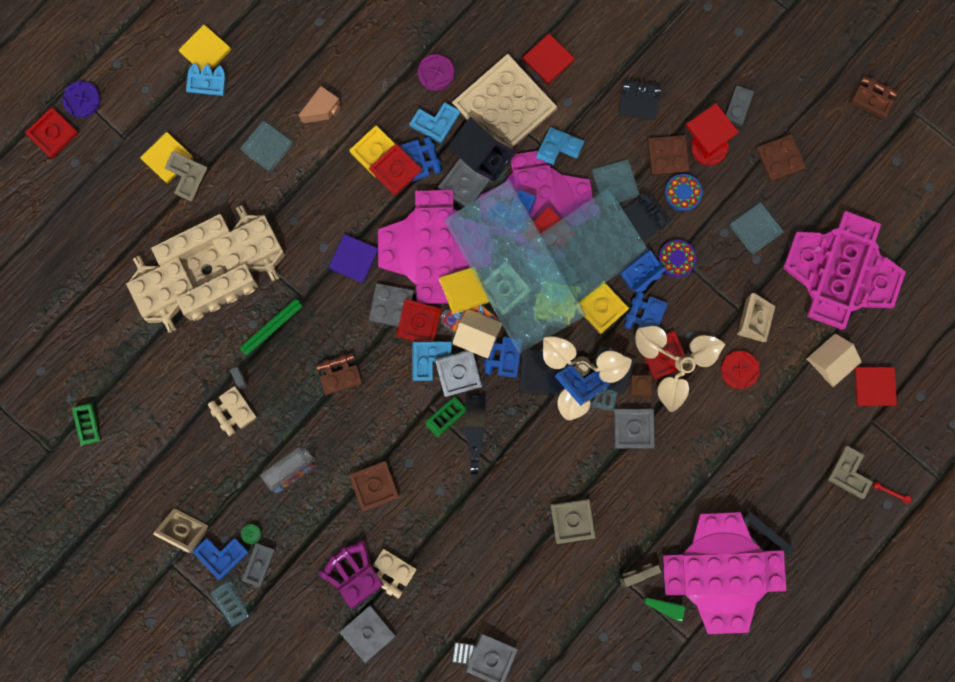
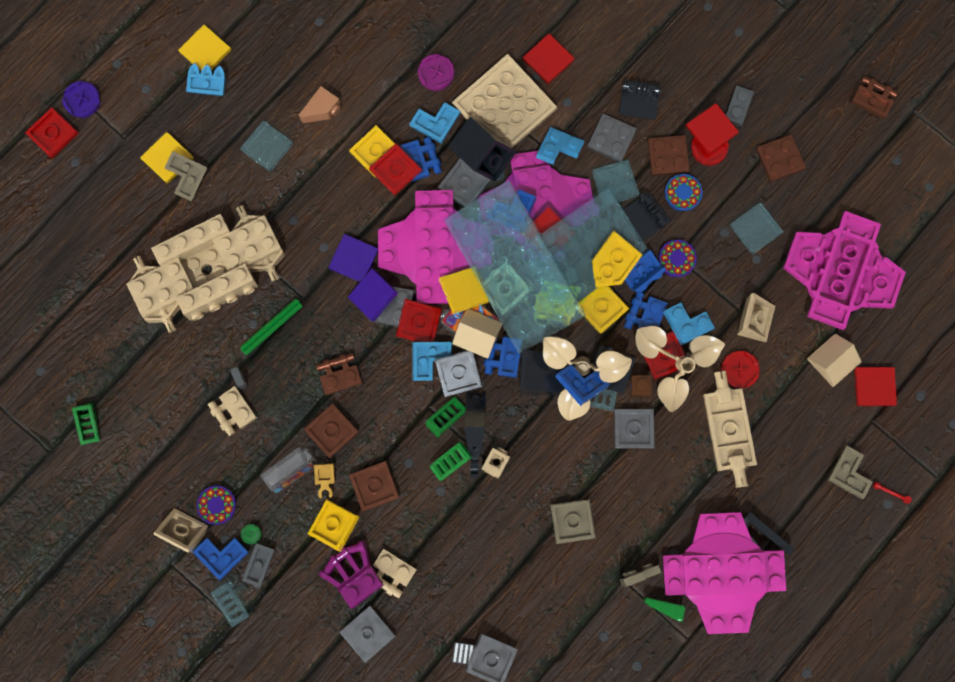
none -> tile [196,486,237,525]
none -> copper plate [304,404,359,459]
none -> yellow tile [307,499,360,552]
none -> pearl gold plate [314,463,336,498]
none -> dark purple tile [348,269,398,322]
none -> green slope [430,442,472,481]
none -> tan brick [482,447,510,479]
none -> flat silver plate [587,114,637,163]
none -> yellow tile [592,231,643,287]
none -> dark azure plate [663,303,715,345]
none -> tan plate [703,371,757,488]

